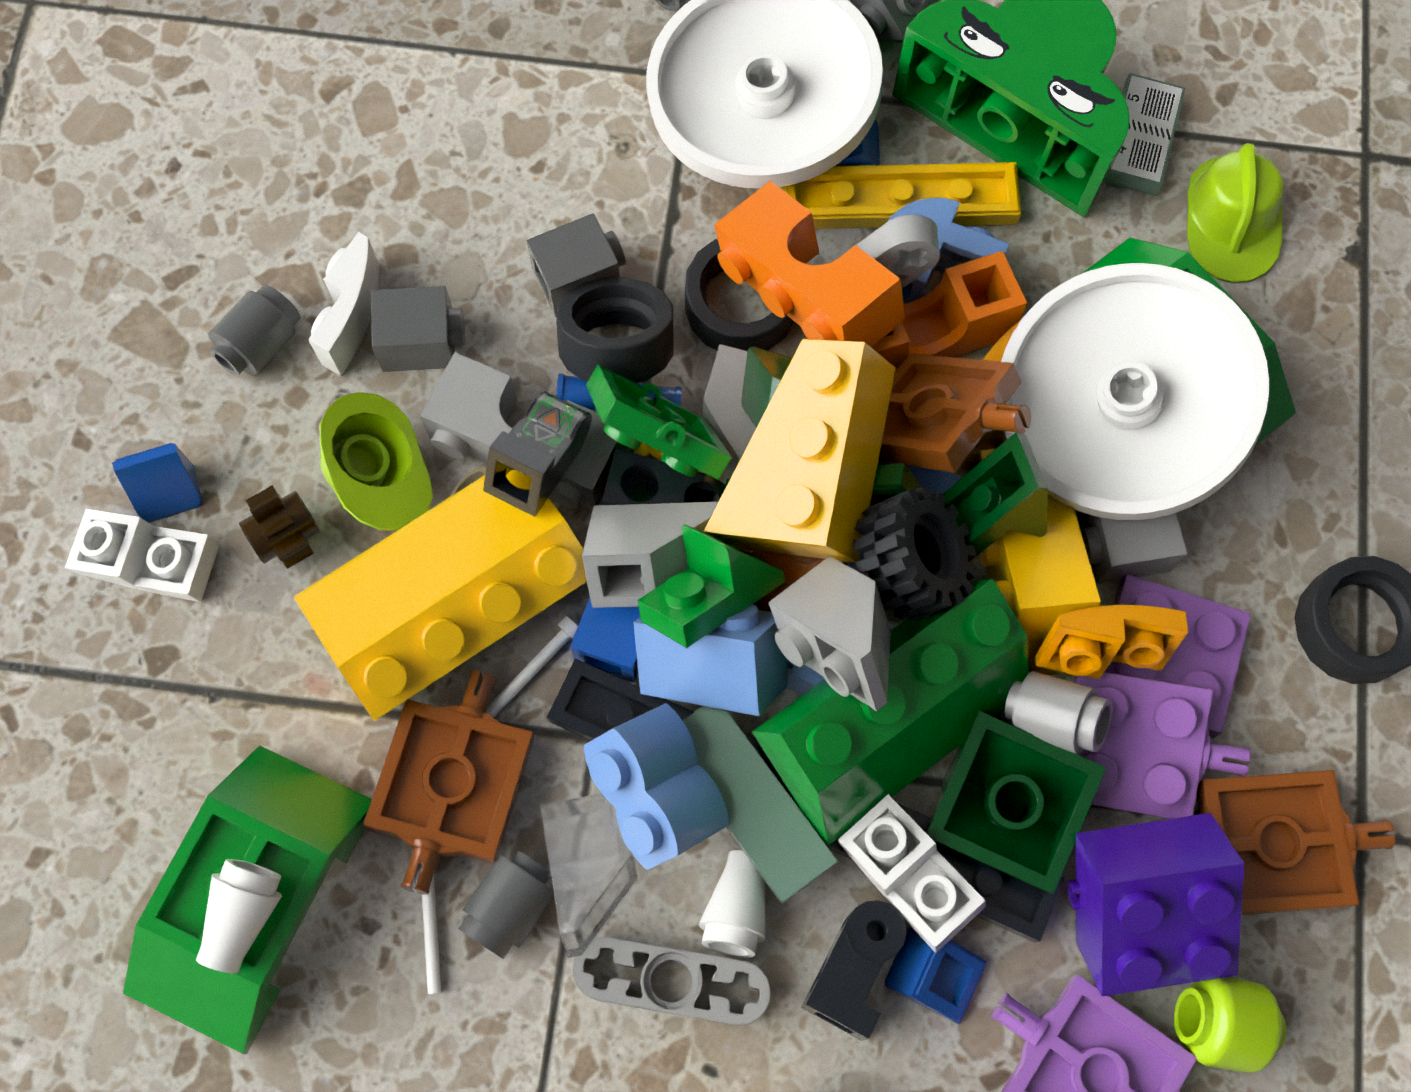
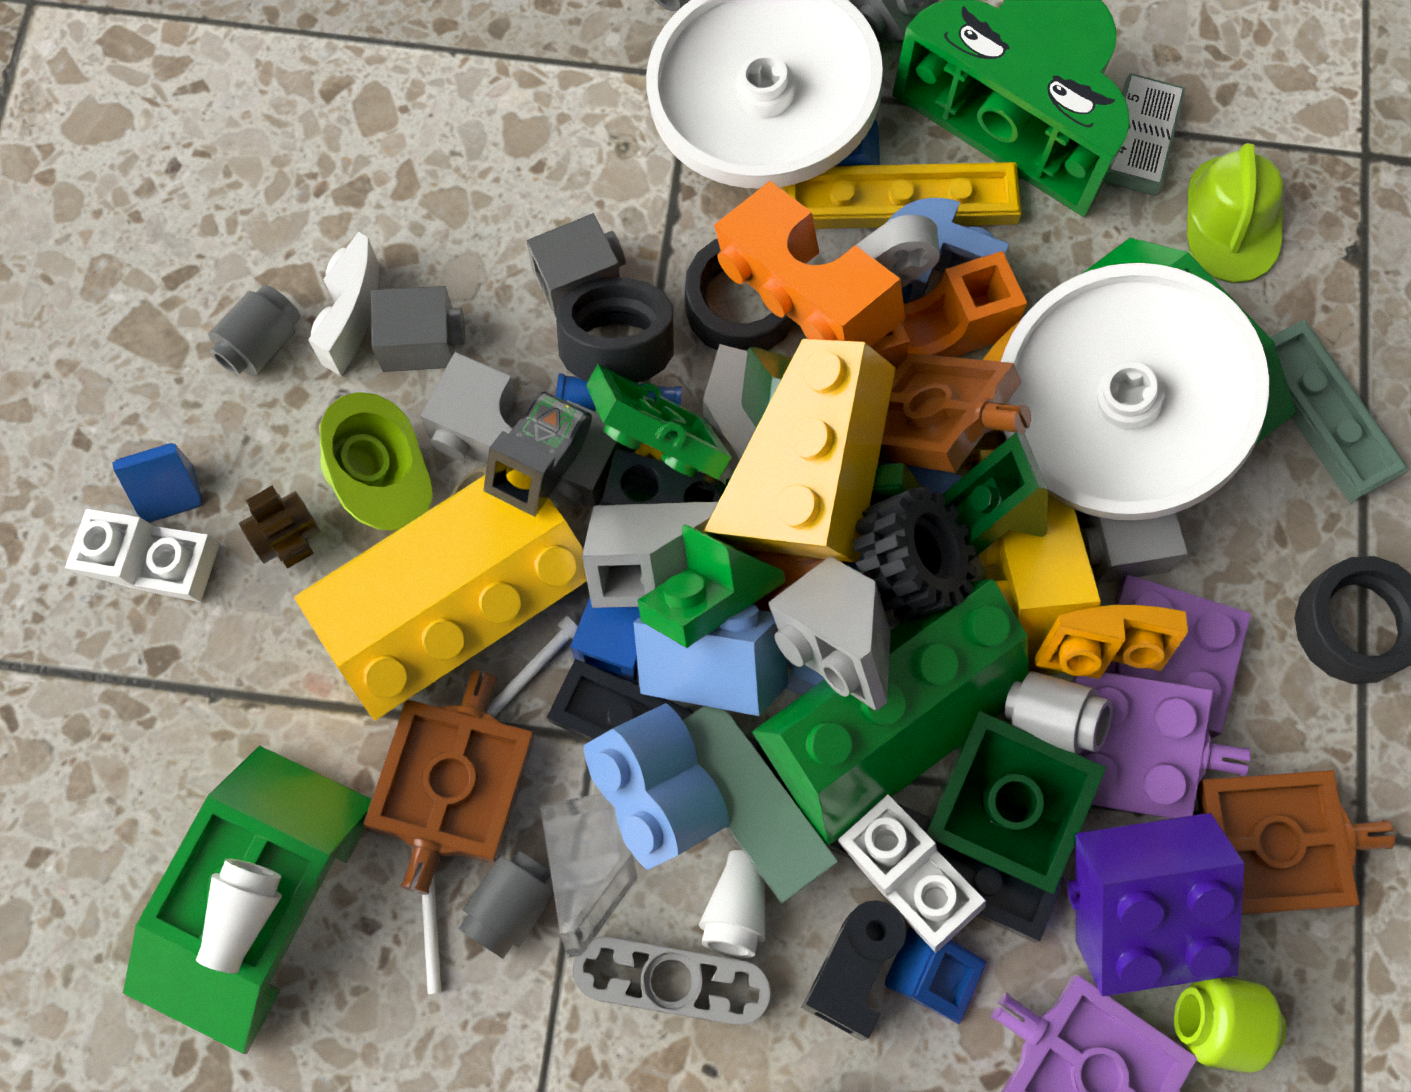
none -> sand green tile [1270,319,1410,504]

